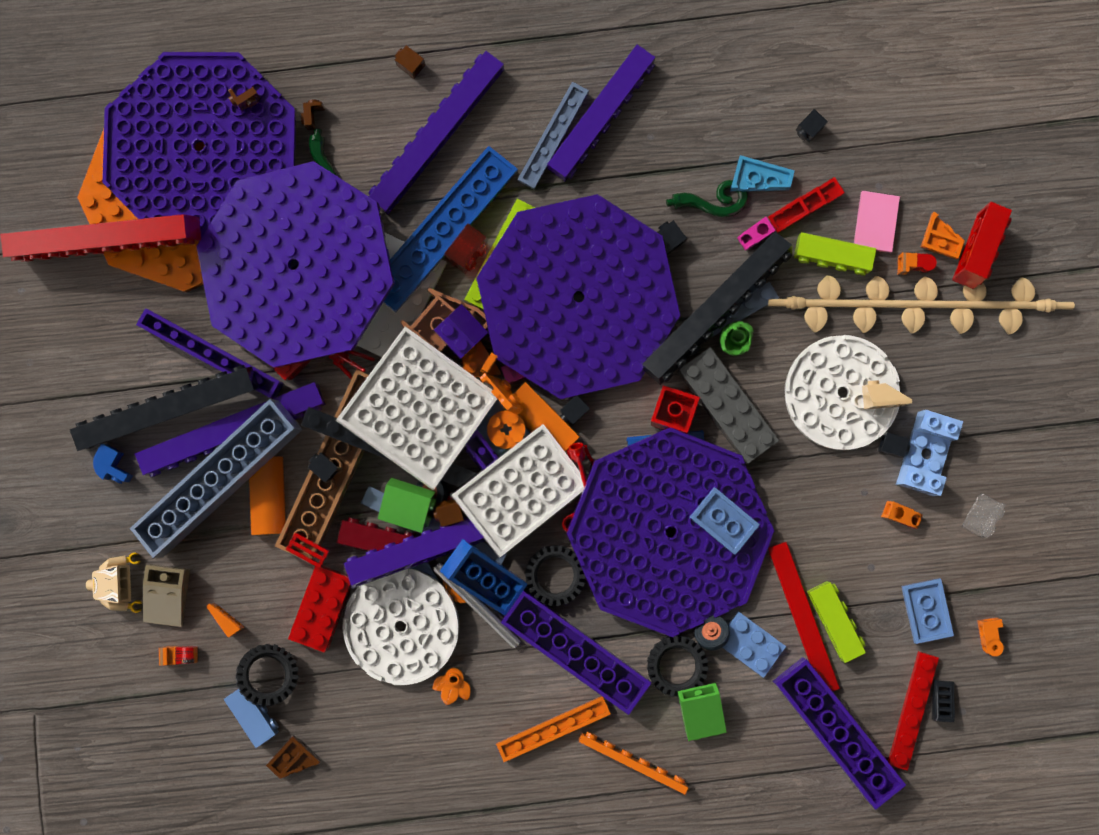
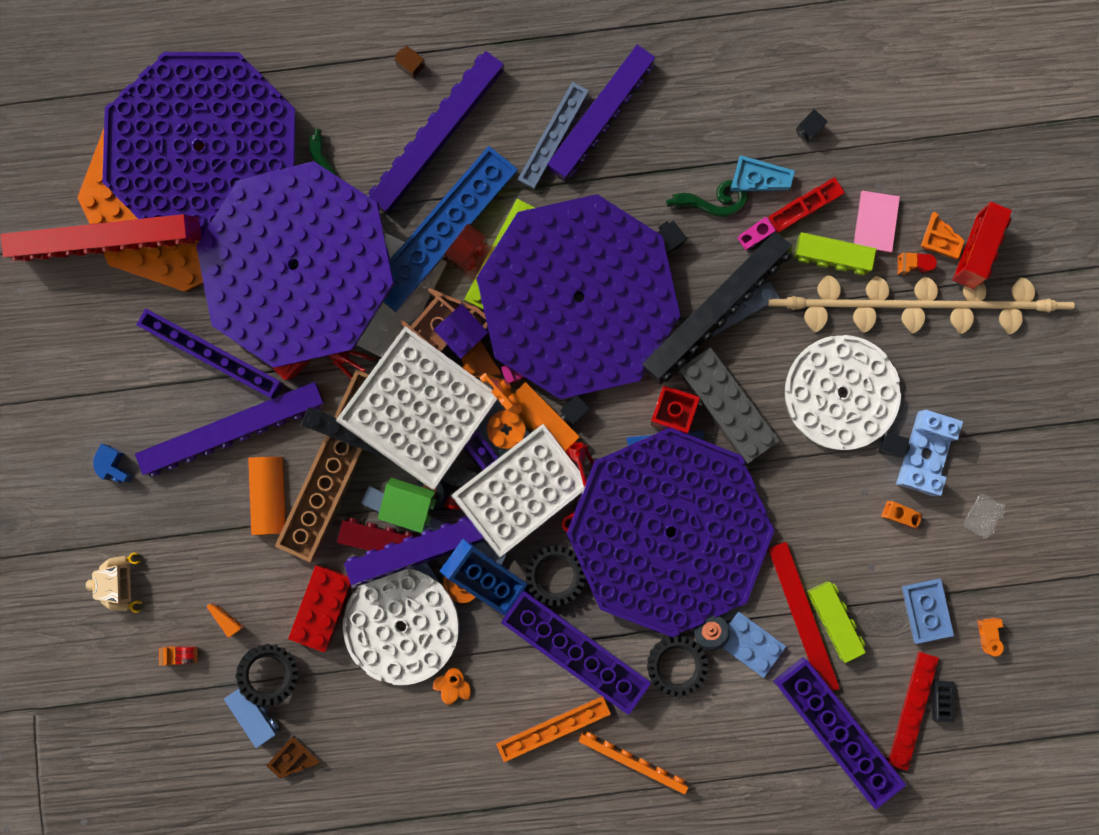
black brick [69,365,260,451] -> none
sand blue brick [130,399,303,558] -> none
dark tan slope [143,564,190,627] -> none
reddish brown bracket [228,87,261,111] -> none
red tile [285,532,330,568] -> none
reddish brown bracket [301,99,325,130] -> none
black brick [308,452,341,483] -> none
reddish brown brick [433,498,464,527] -> none
light grey axle [434,562,520,648] -> none
orange tile [479,352,498,375] -> none
bright green brick [677,683,727,741] -> none
medium blue plate [689,487,760,555] -> none
bright green hair [720,321,754,356] -> none
tan slope [862,380,912,409] -> none

